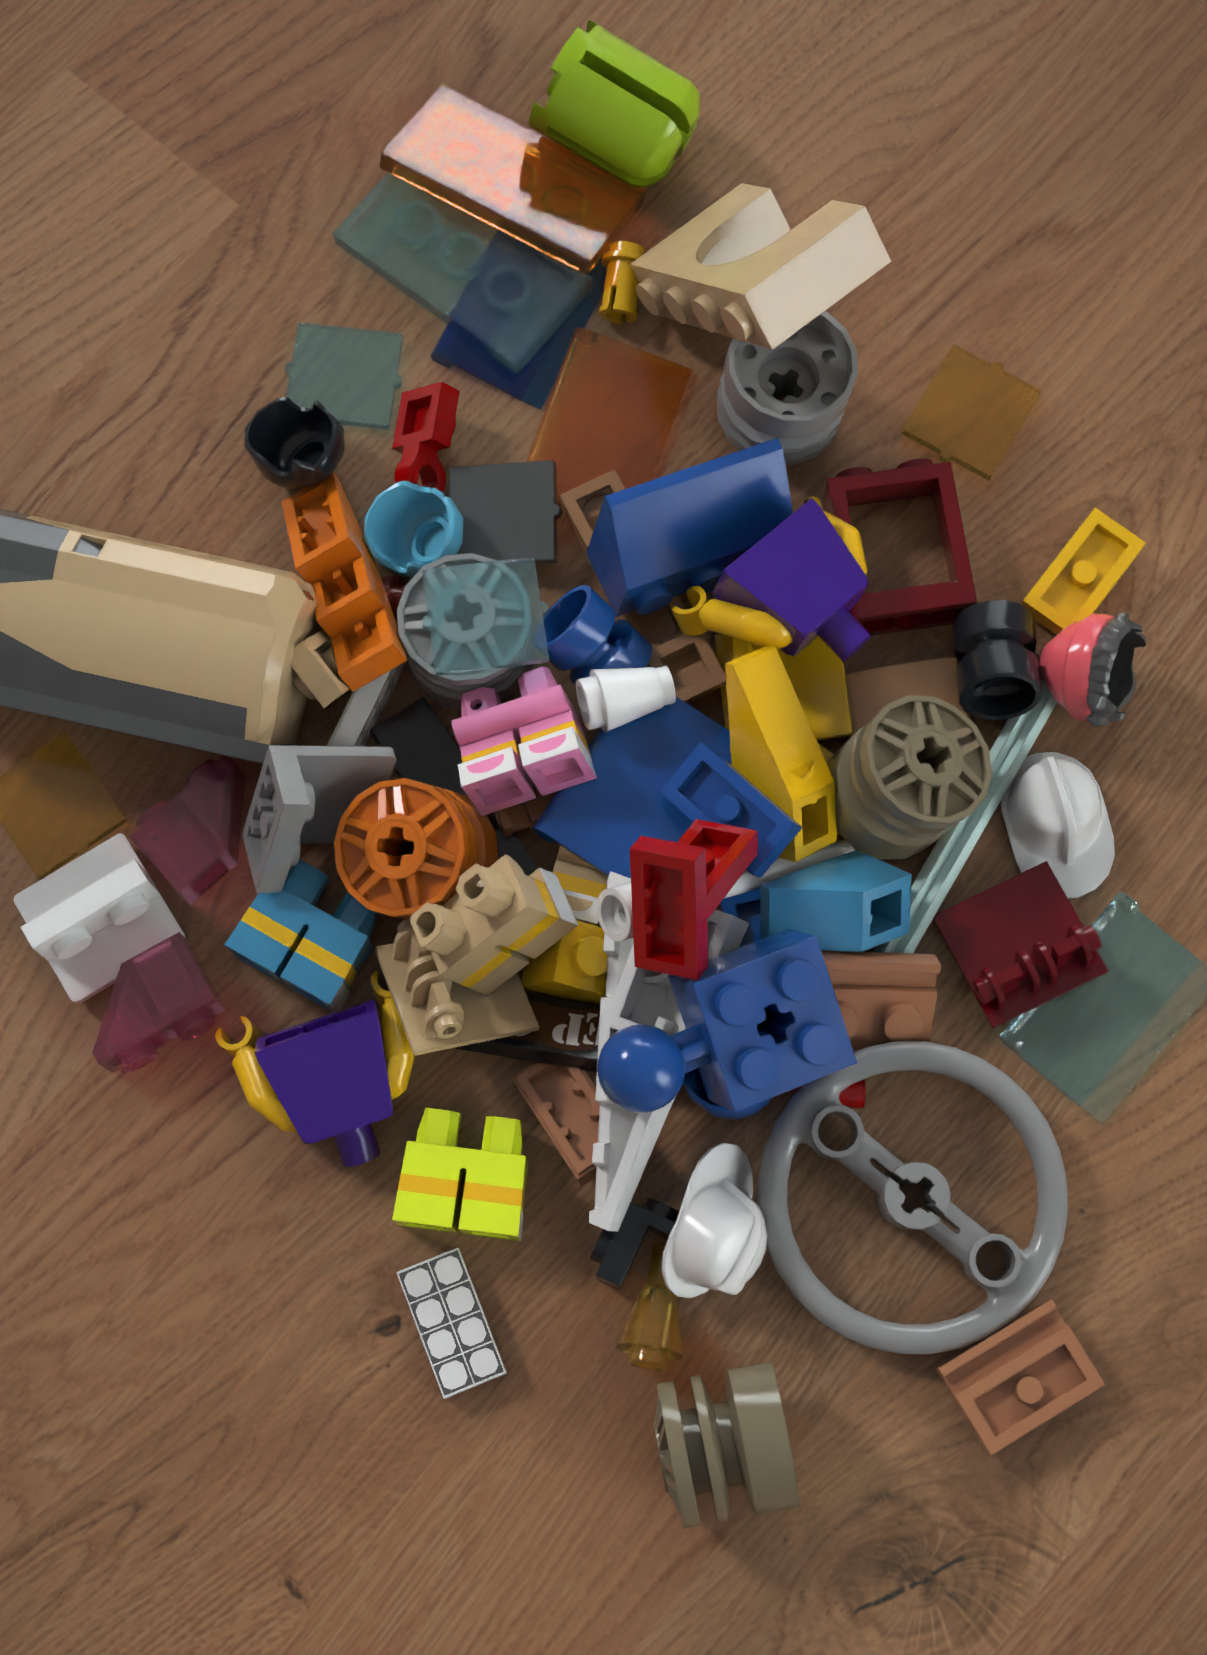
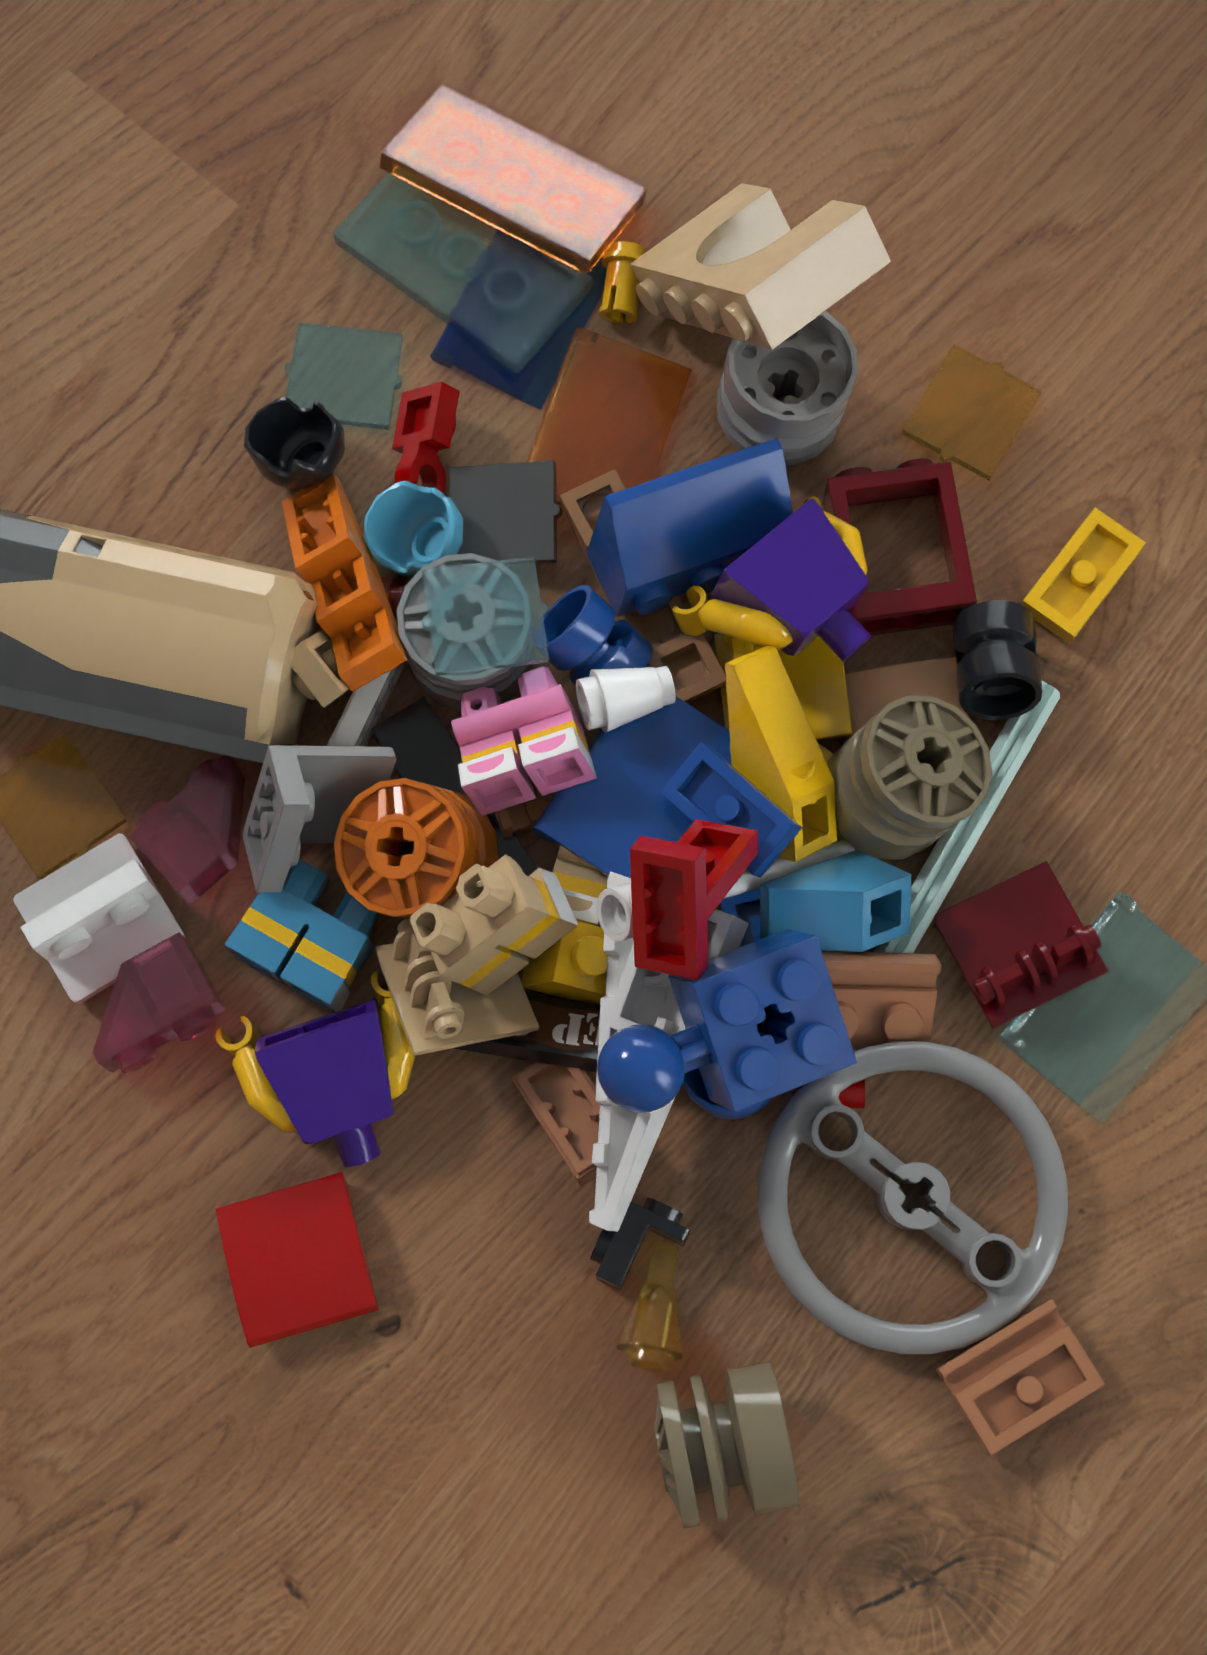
neon yellow hips [392,1108,529,1241] -> none
white tile [396,1247,507,1399] -> none
lime cylinder [529,19,700,190] -> none
white piece [662,1142,768,1298] -> none
white piece [1000,752,1115,898] -> none
hair [1038,612,1146,727] -> none
none -> red slope [215,1172,379,1348]

